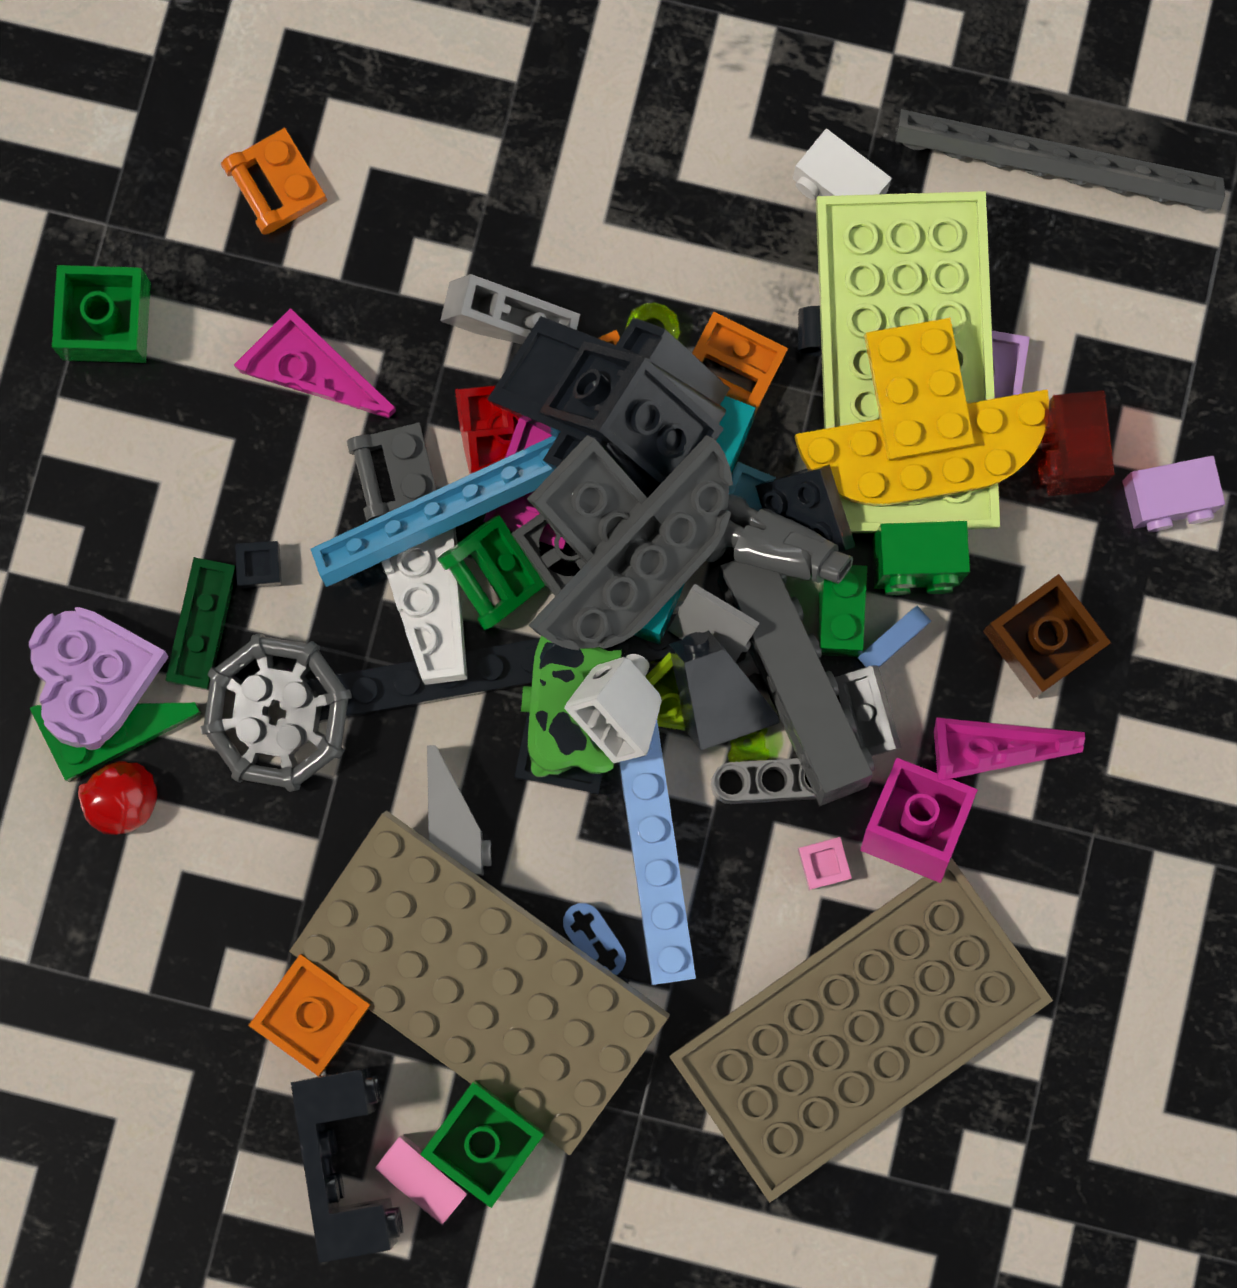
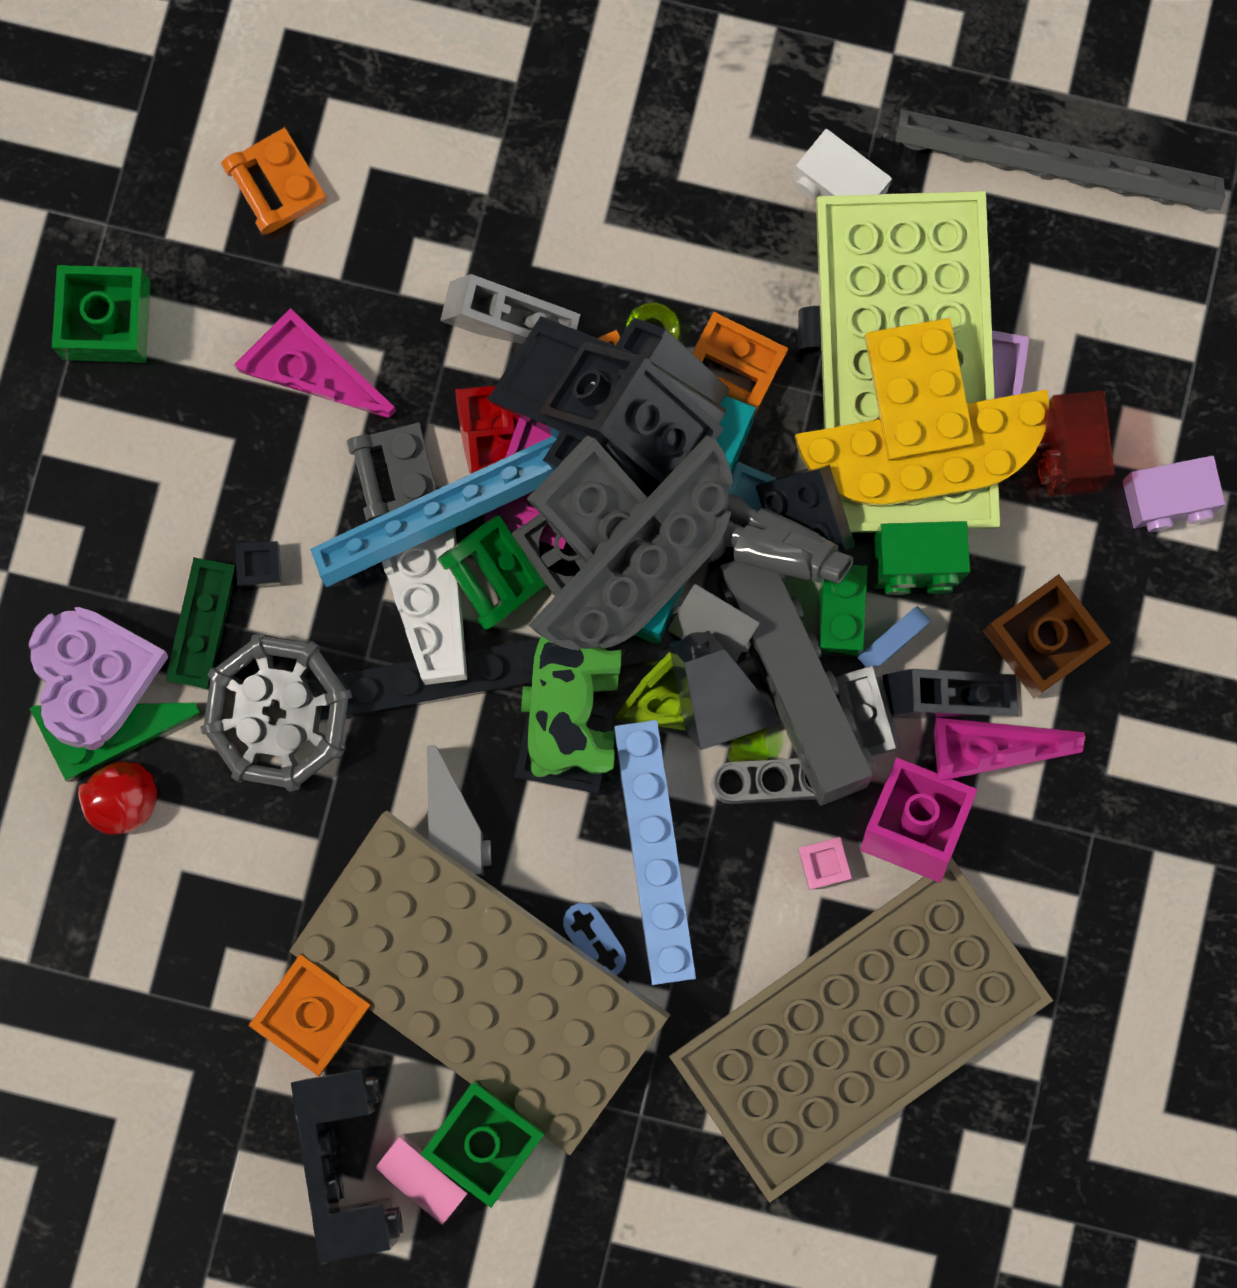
white torso [564,654,662,763] -> none
none -> black slope [882,669,1018,719]

